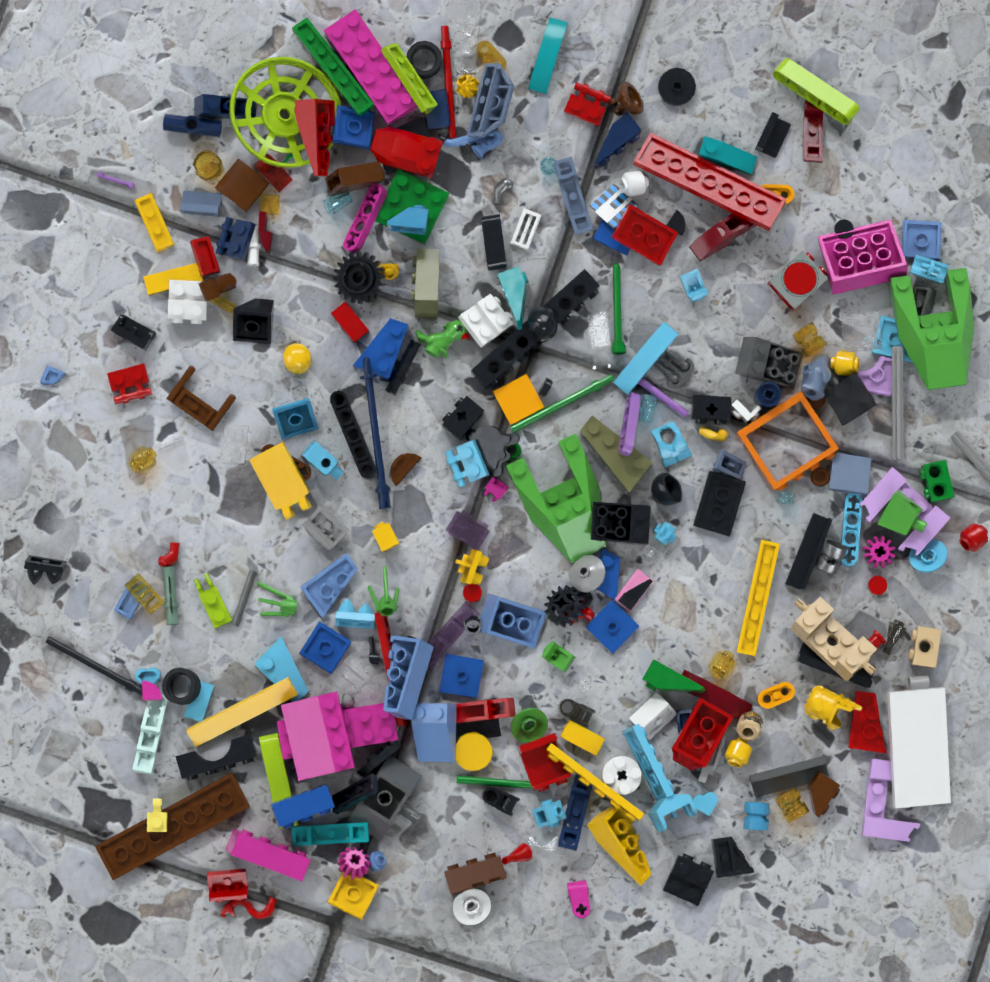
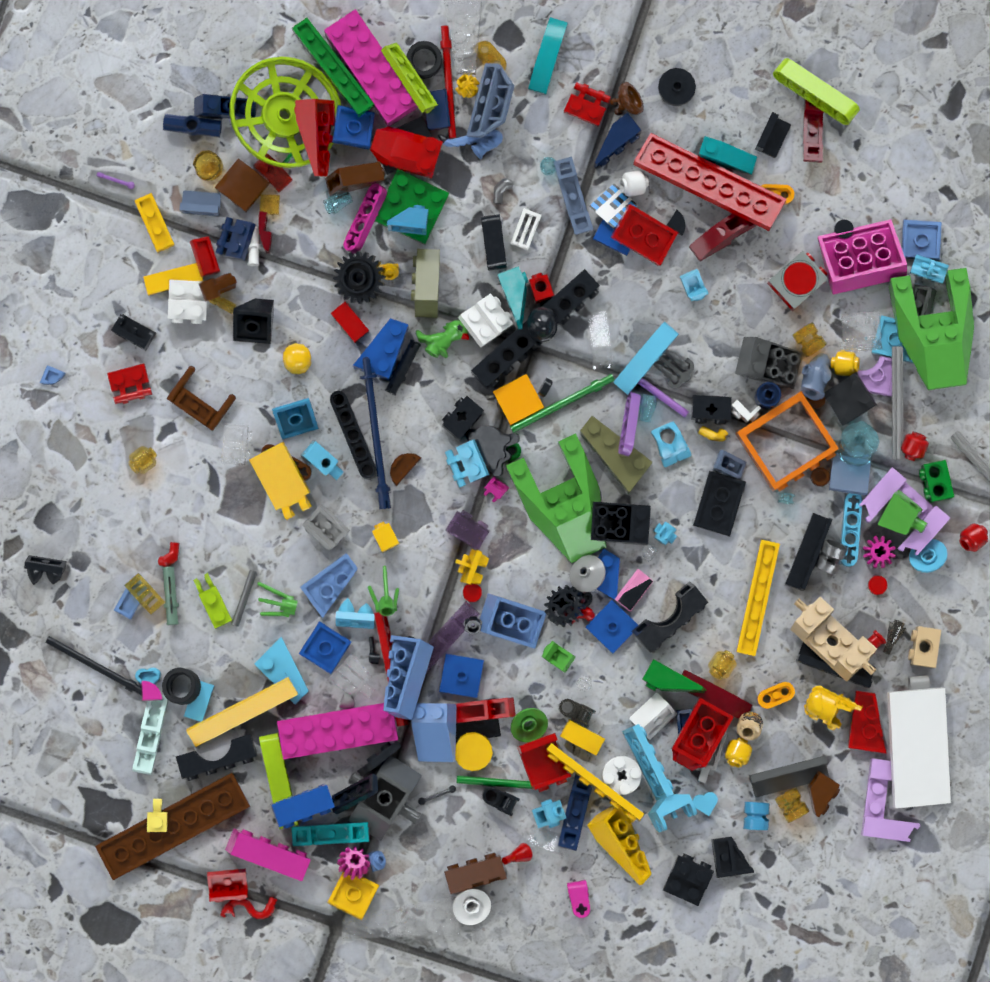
dark pink slope [281,691,355,781] -> none
green piece [611,263,626,355] -> none
black hat [651,473,682,506] -> none
none -> black hinge [418,785,456,805]
none -> red brick [529,273,554,304]
none -> black arch [631,581,709,653]
none -> clear light blue brick [838,421,880,466]
none -> red head [901,431,929,461]

